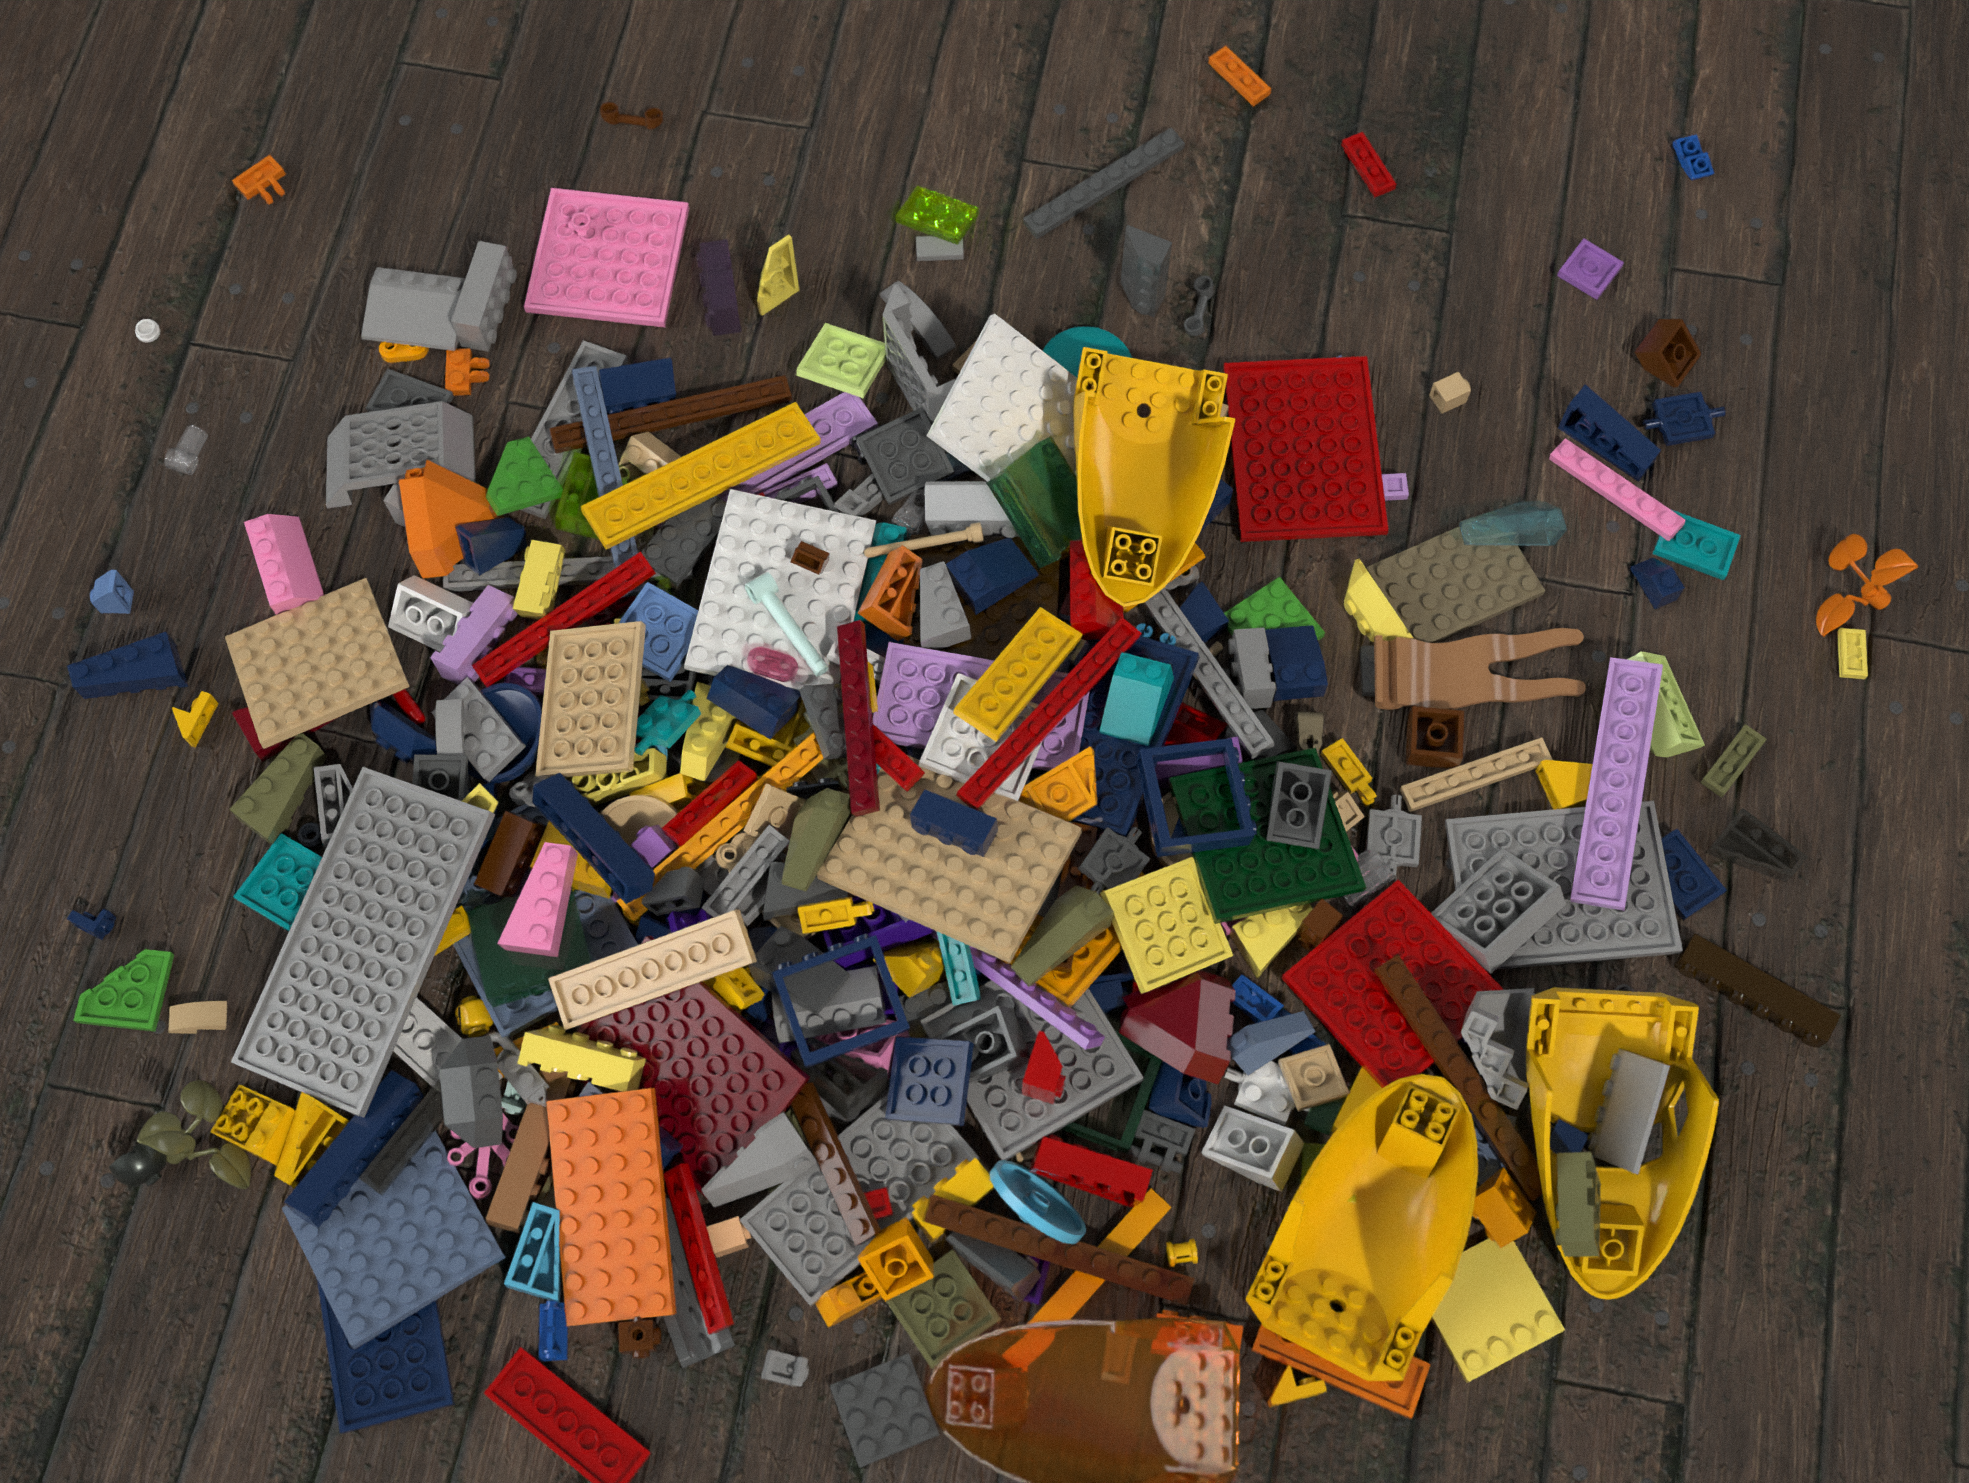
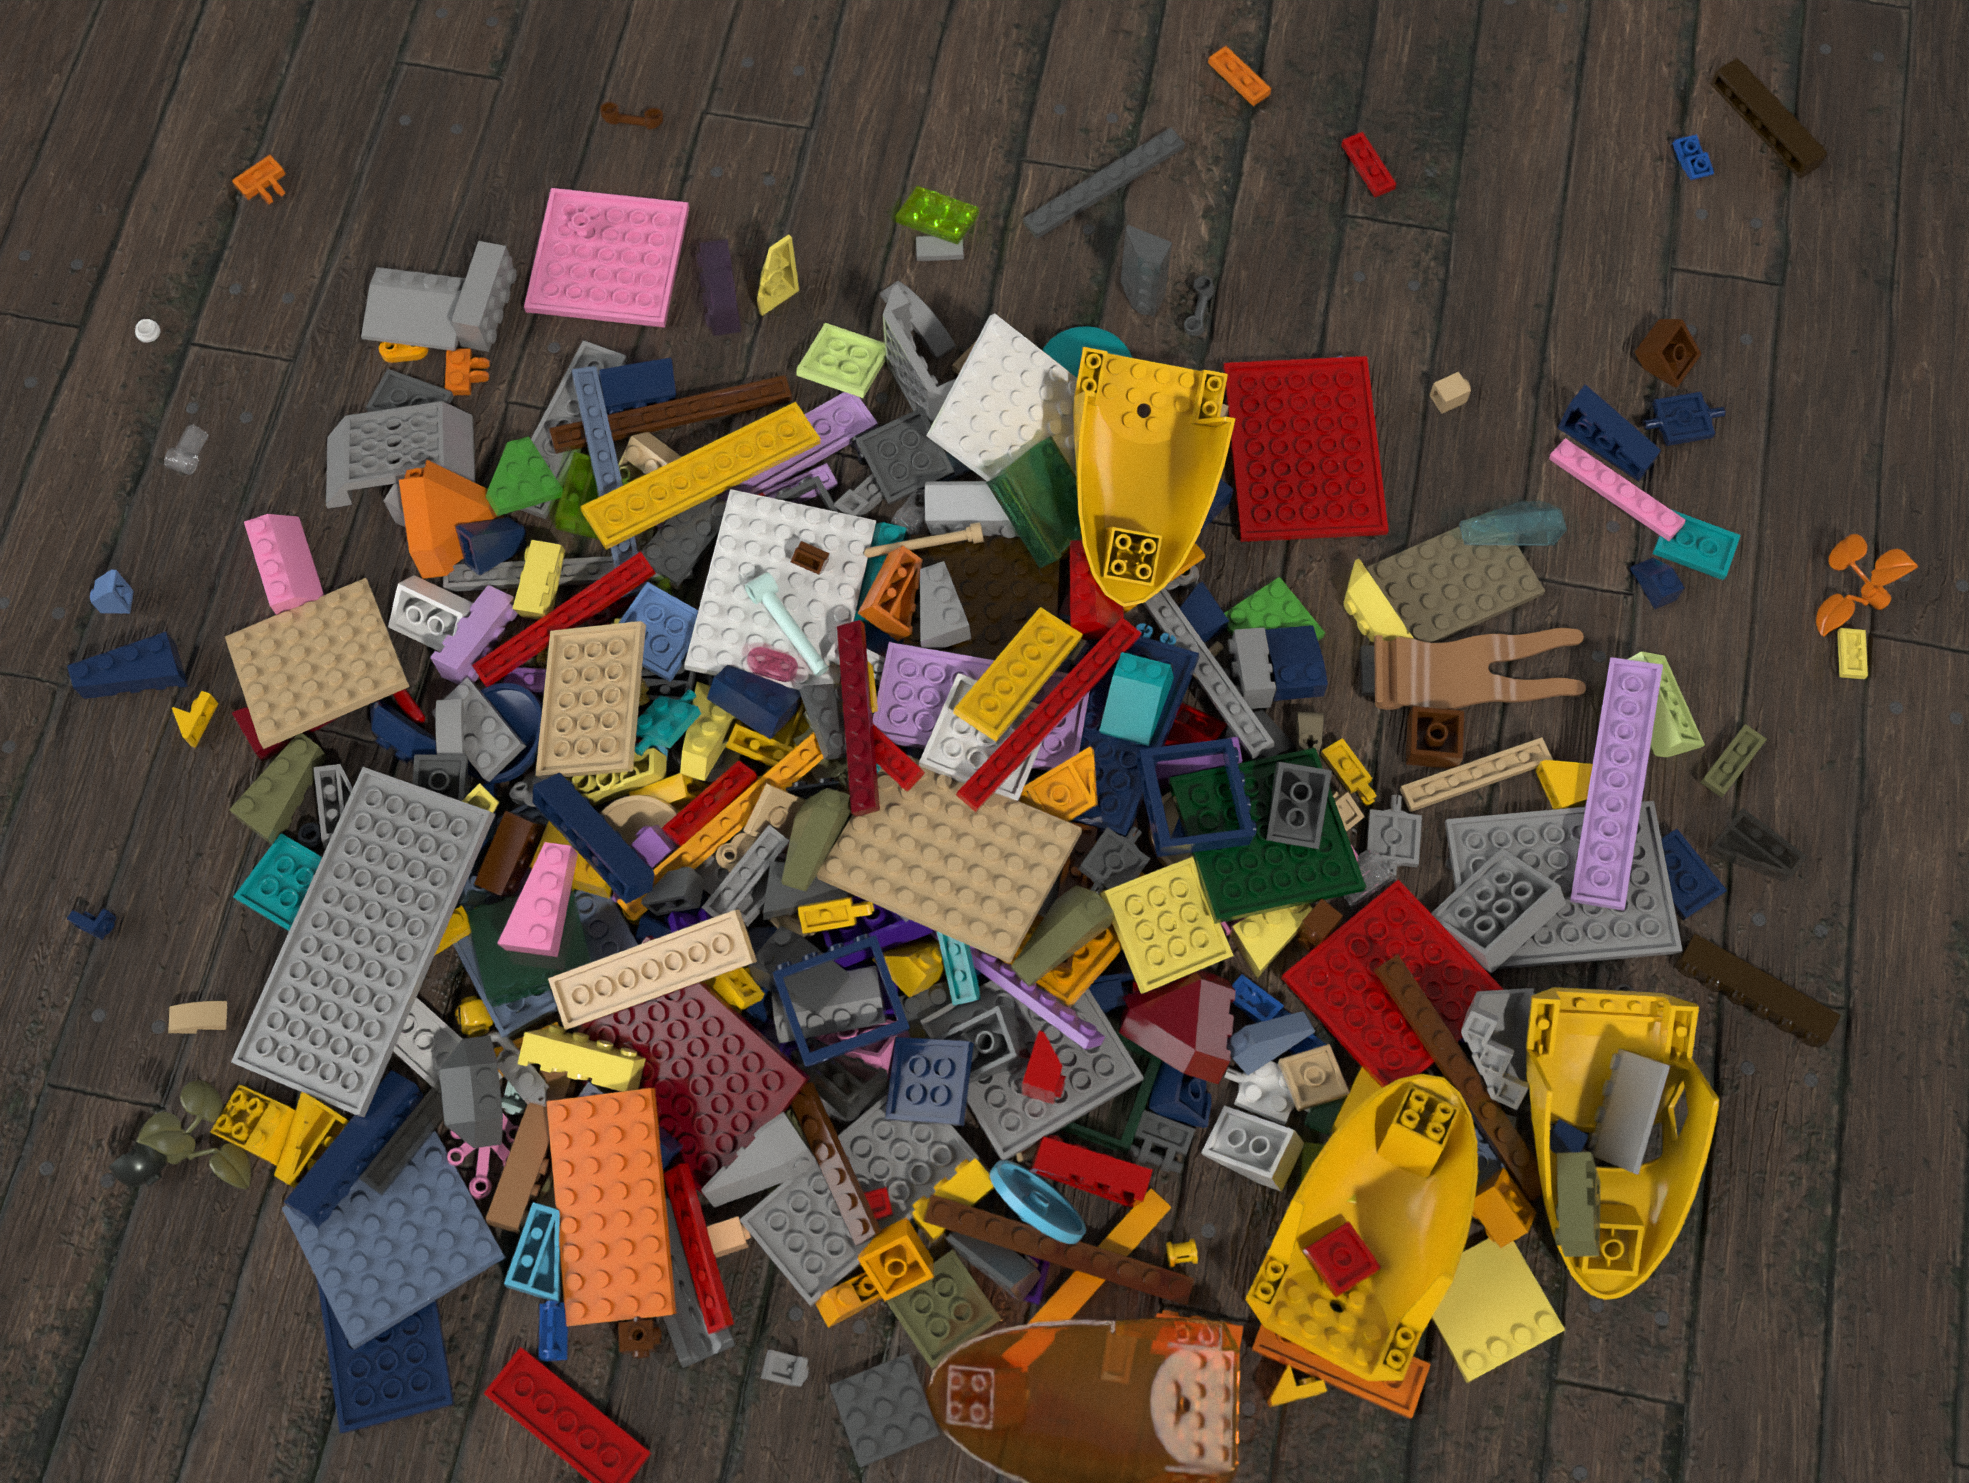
bright green plate [73,949,174,1032] -> none
dark blue brick [910,789,998,857] -> none
dark blue slope [946,537,1039,615] -> none
lavender plate [1382,473,1409,501] -> none
medium lavender plate [1557,239,1624,300] -> none
none -> red plate [1303,1221,1382,1298]
none -> dark brown brick [1710,57,1828,179]

